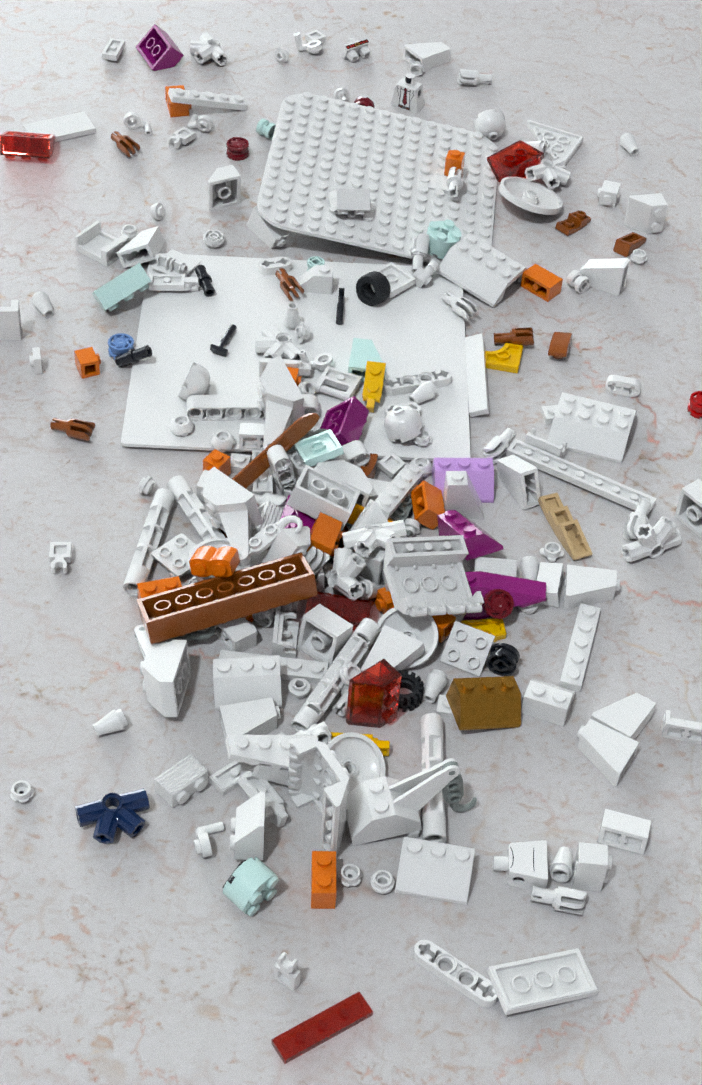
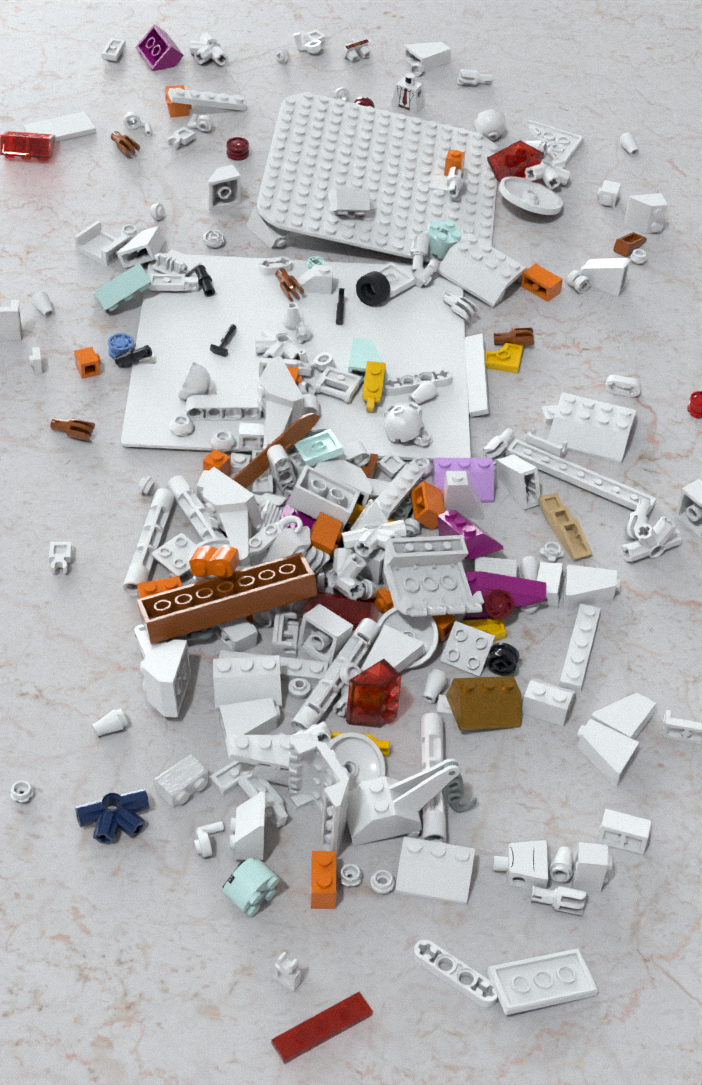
light aqua wheel [256,119,276,140] -> none
magenta slope [320,396,369,446] -> none
black tyre [383,670,424,712] -> none
dark orange slope [548,332,572,359] -> none
dark orange slope [555,210,592,236] -> none

